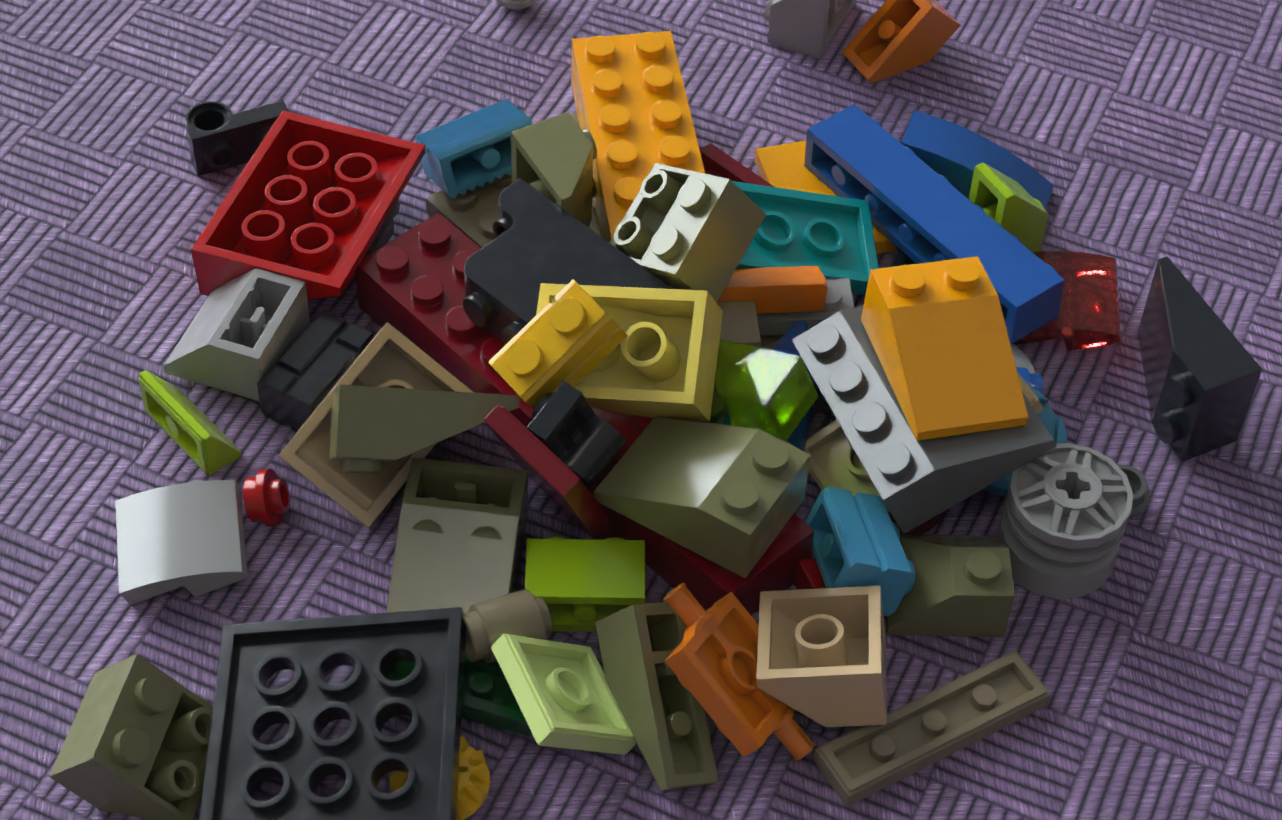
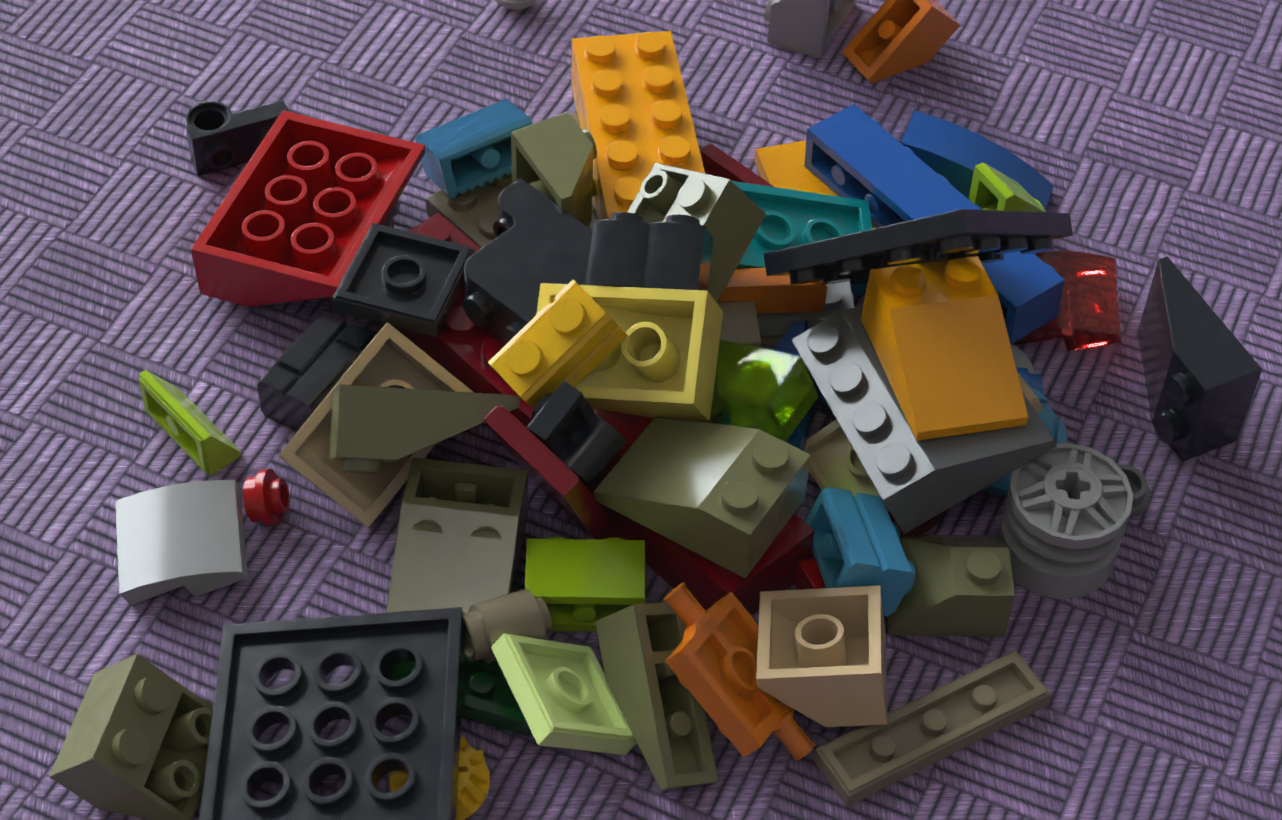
light grey slope [163,268,310,401] -> none
none -> black tile [332,223,475,338]
none -> black brick [585,212,714,291]
none -> black piece [763,209,1073,285]

